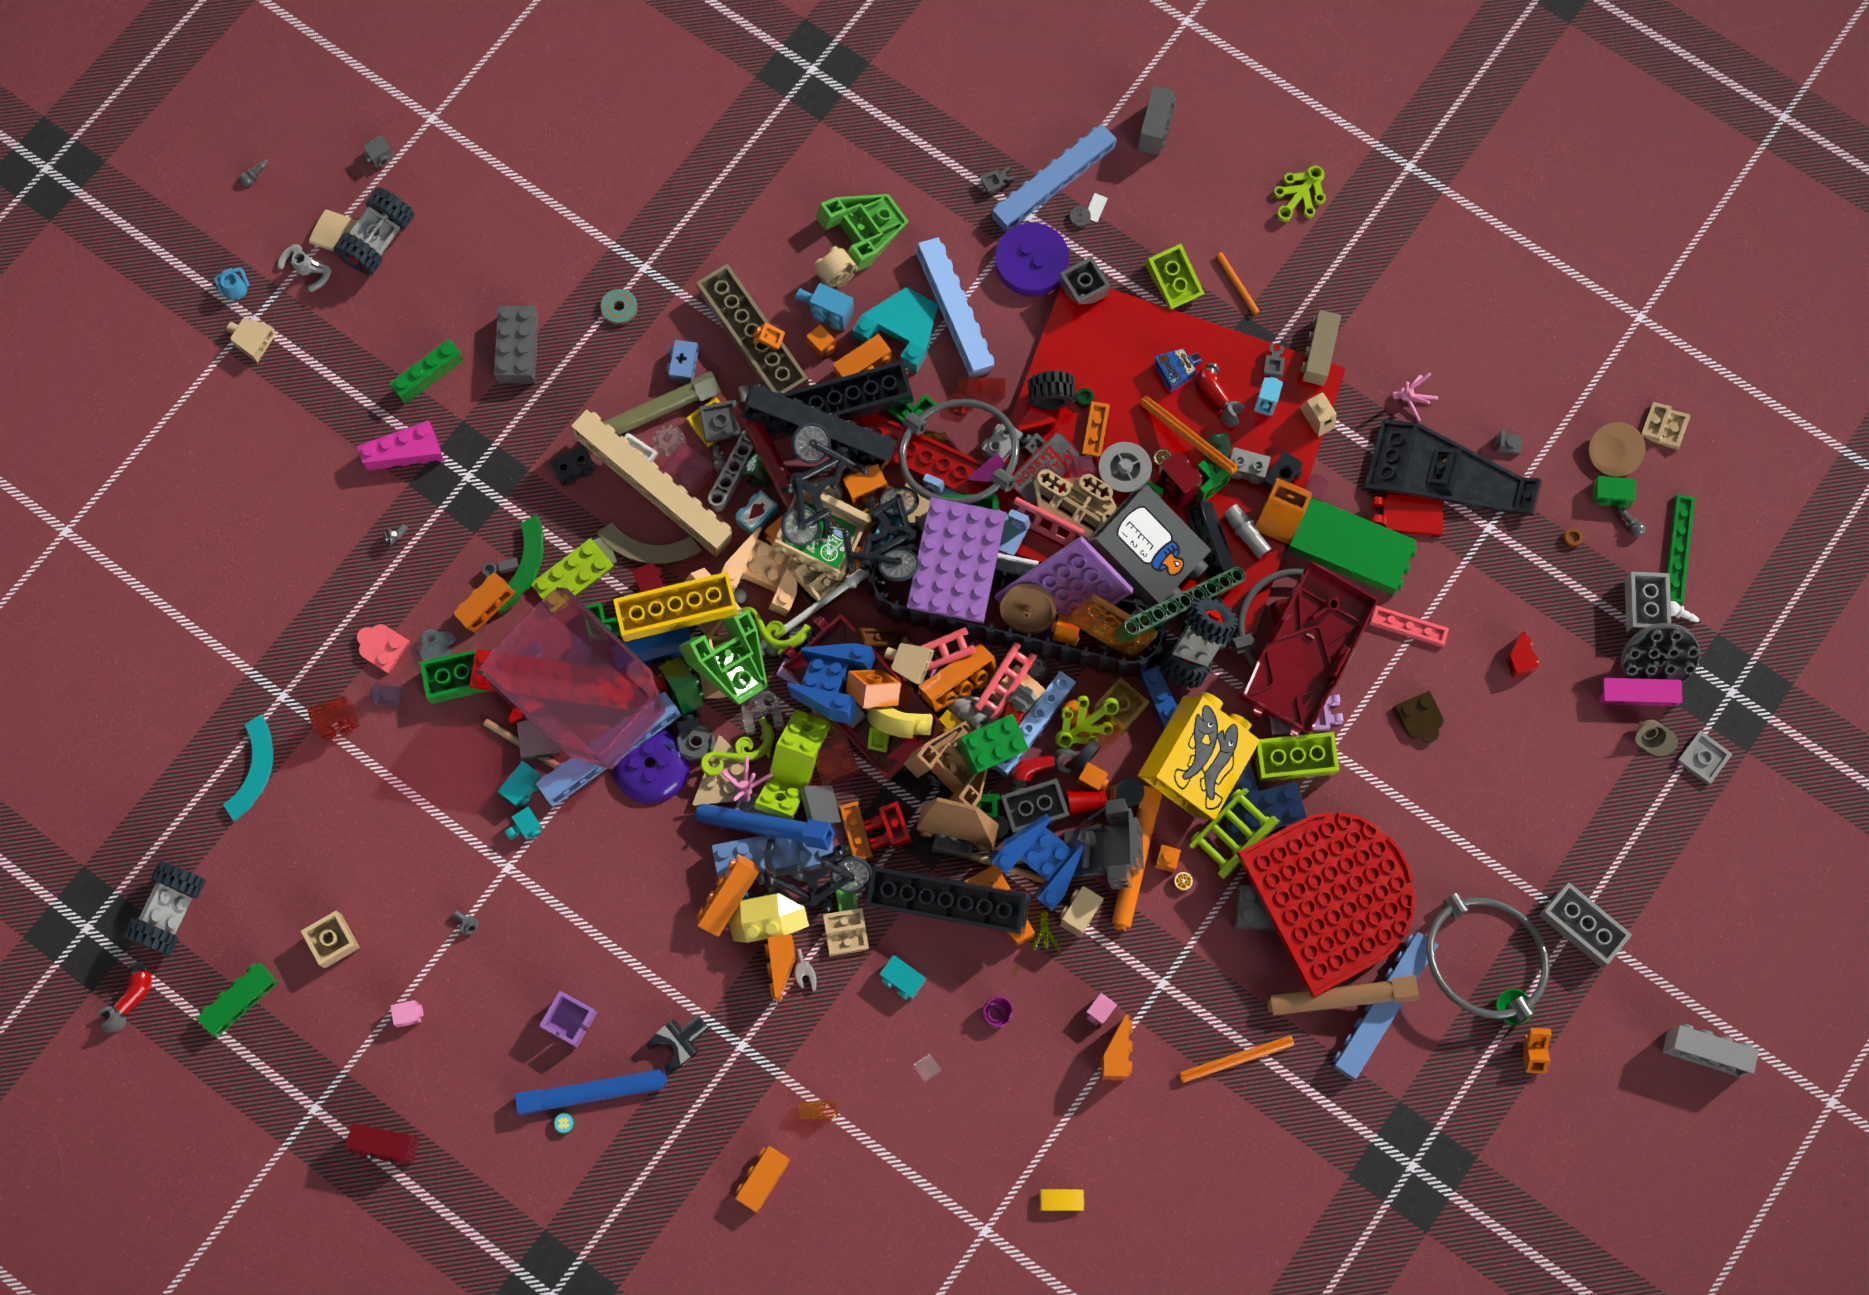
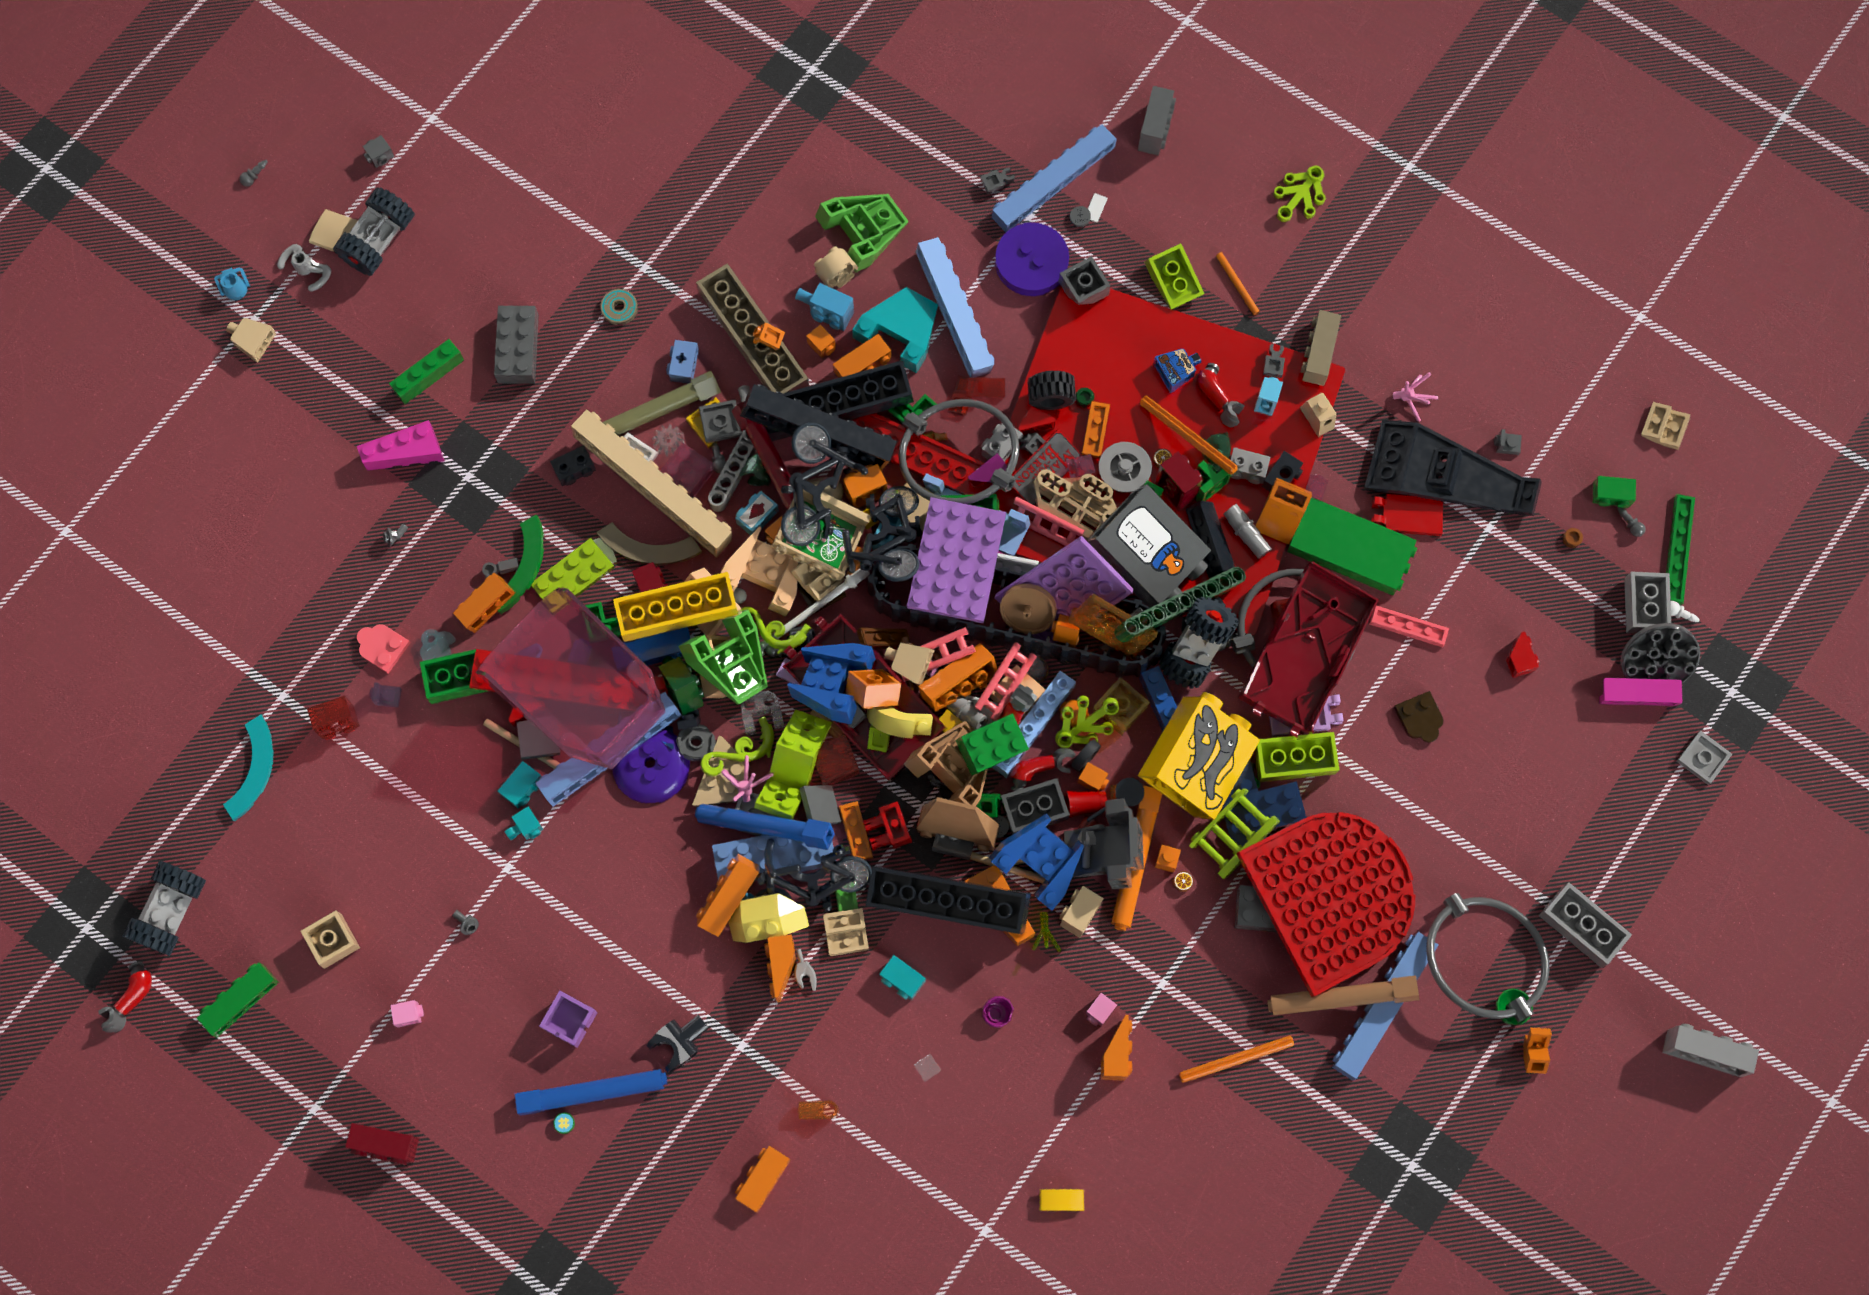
medium nougat piece [1589,422,1646,477] -> none
dark tan piece [1635,720,1678,756] -> none

